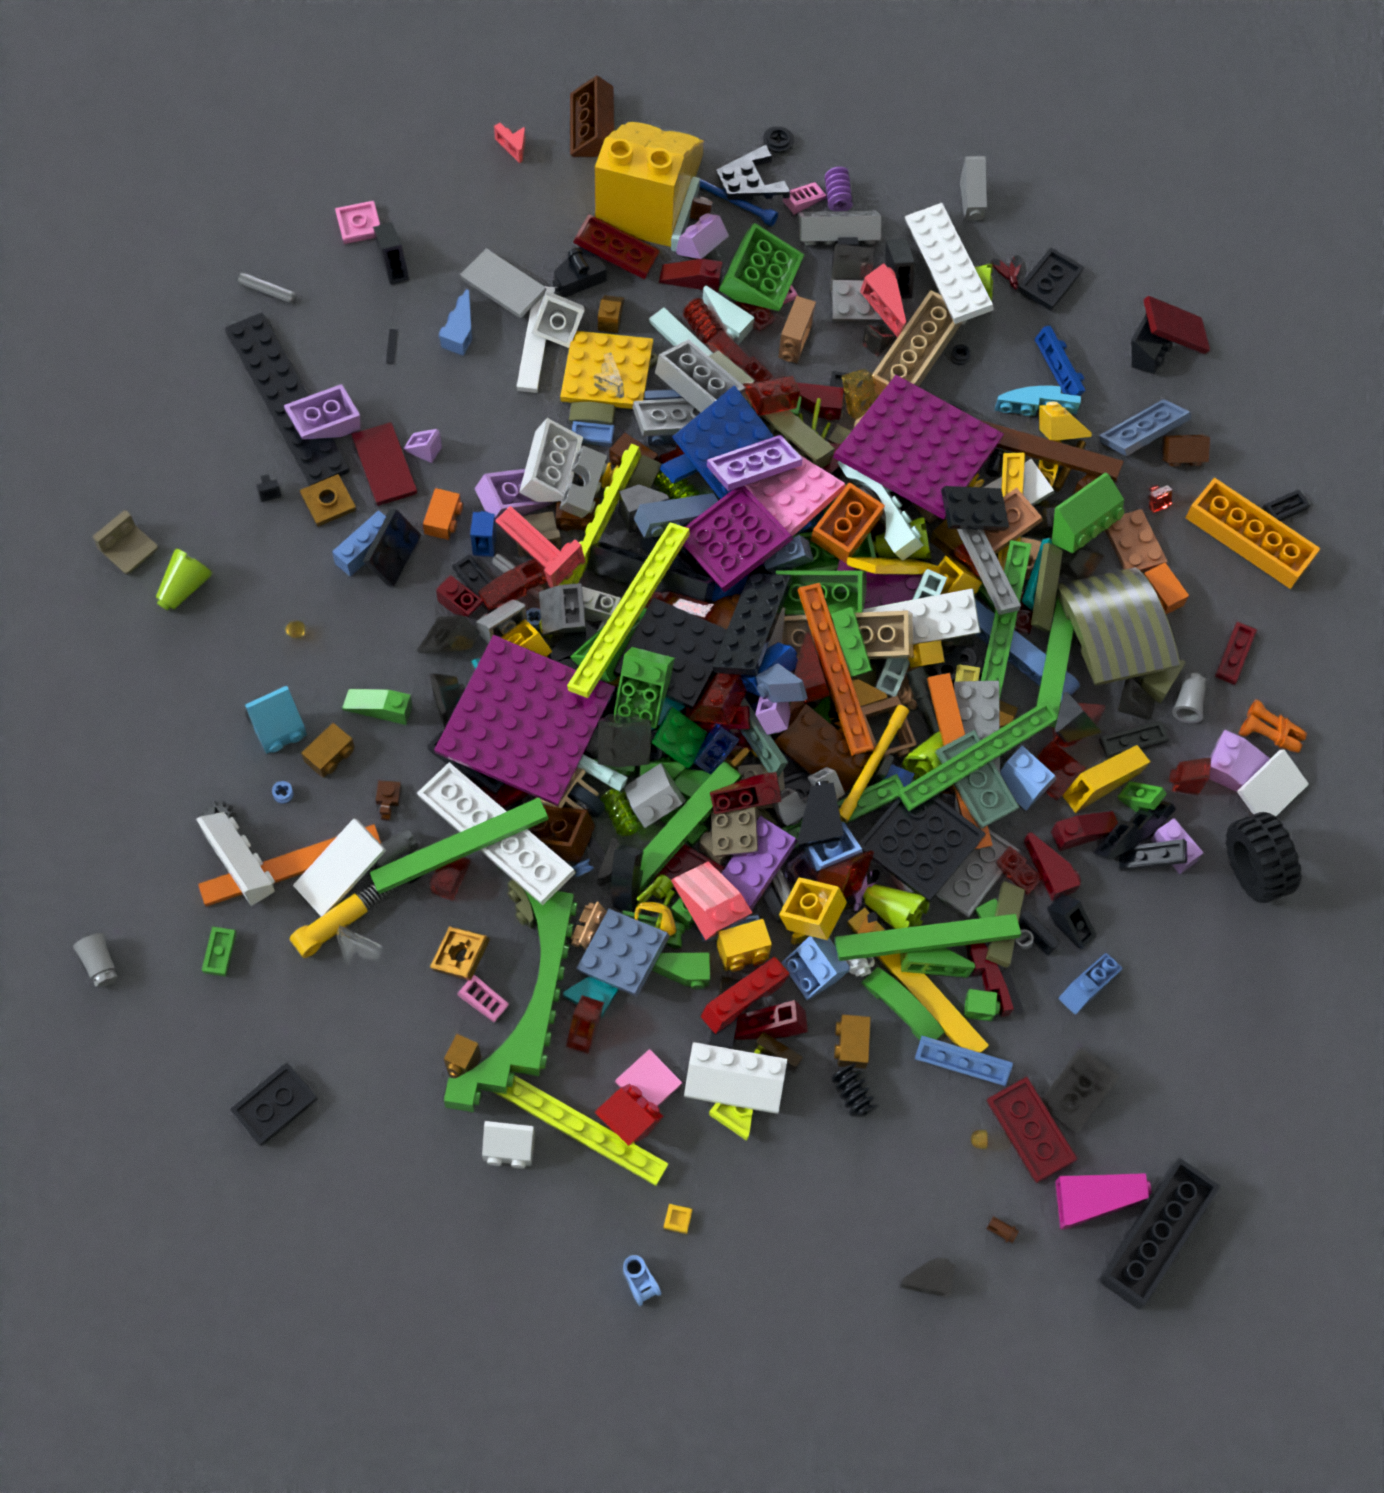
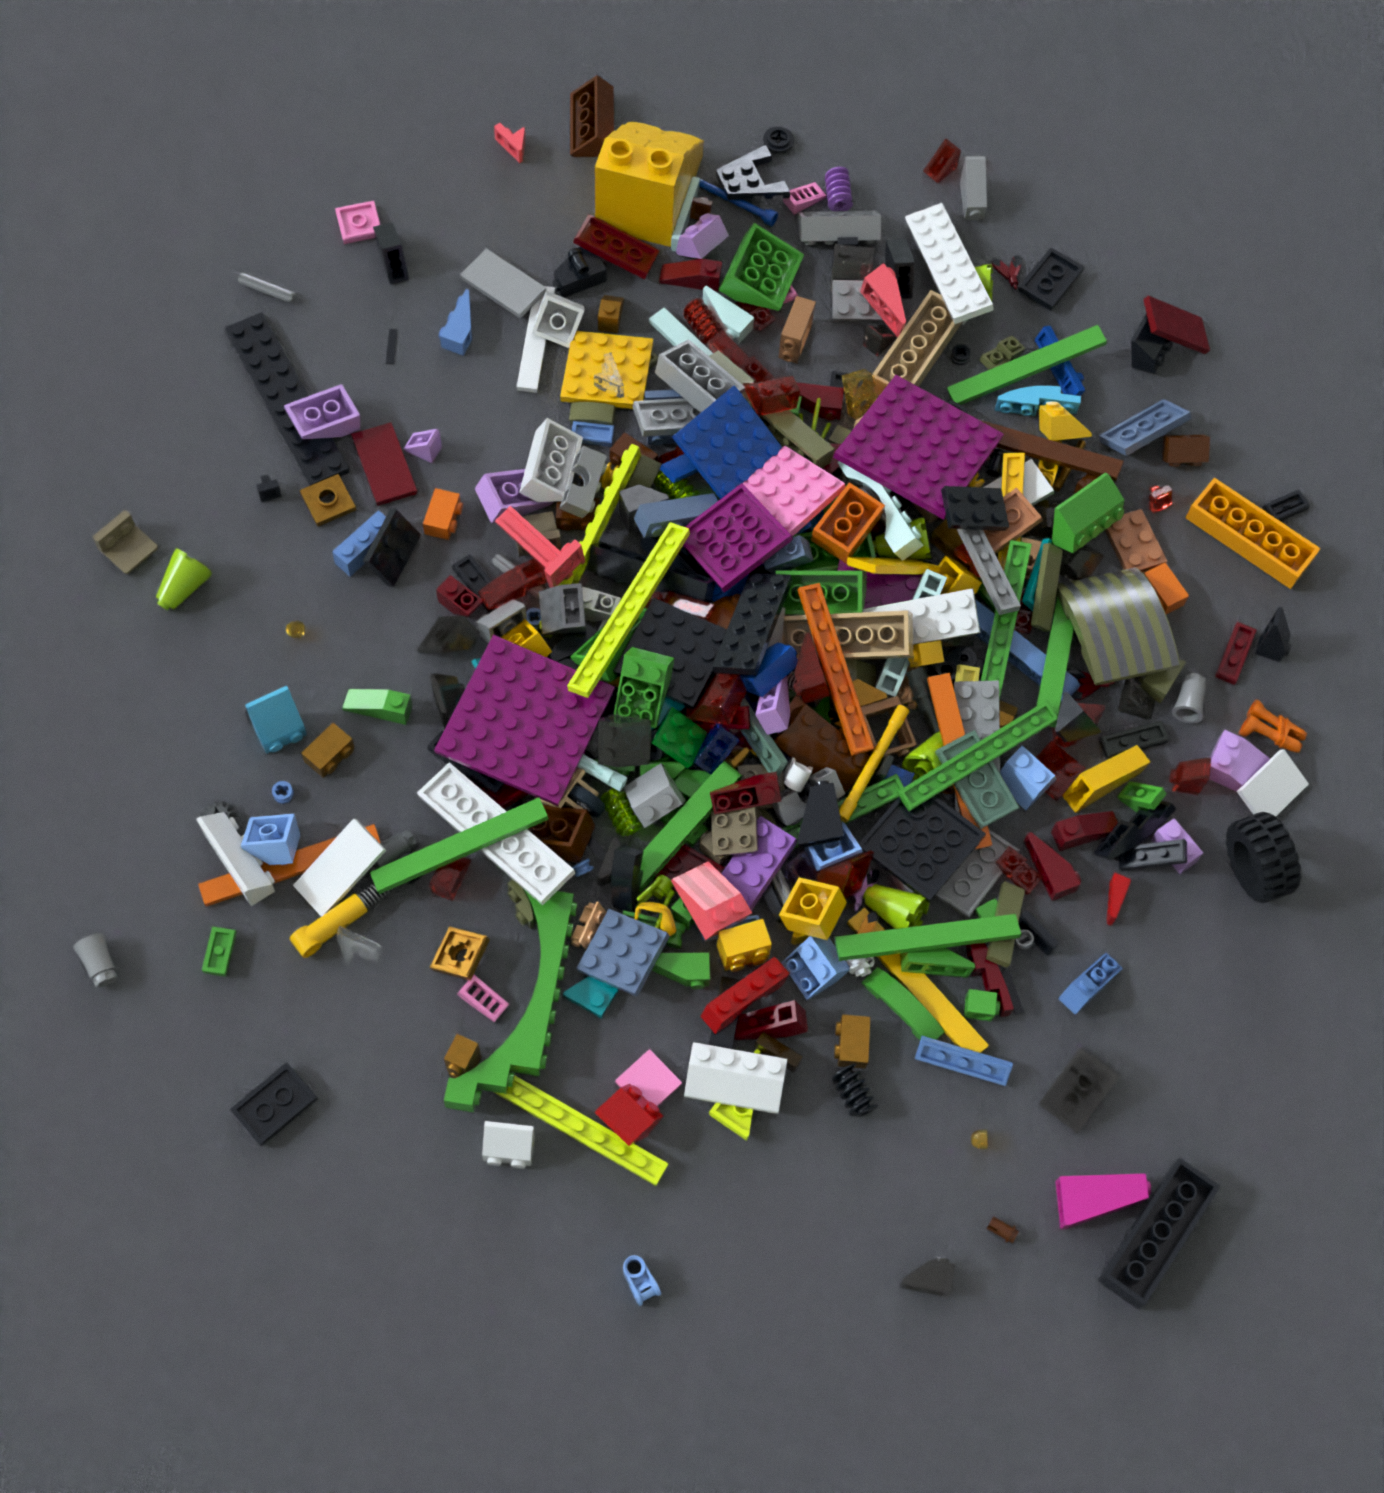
reddish brown plate [375,780,401,821] -> none
blue brick [470,511,497,557] -> none
clear red slope [566,995,604,1054] -> none
yellow tile [663,1204,693,1234] -> none
medium lavender plate [707,435,803,491] -> none
sand blue slope [756,663,807,703] -> none
bright green plate [831,607,873,678] -> none
dark red tile [986,1076,1078,1184] -> none
black slope [1047,894,1097,949] -> none
none -> light blue slope [241,814,300,865]
none -> white piece [783,757,813,792]
none -> clear red slope [923,138,961,183]
none -> bright green tile [947,325,1107,405]
none -> olive slope [979,335,1026,370]
none -> dark red piece [1068,670,1115,700]
none -> red slope [1107,873,1131,926]
none -> black slope [1255,607,1292,662]

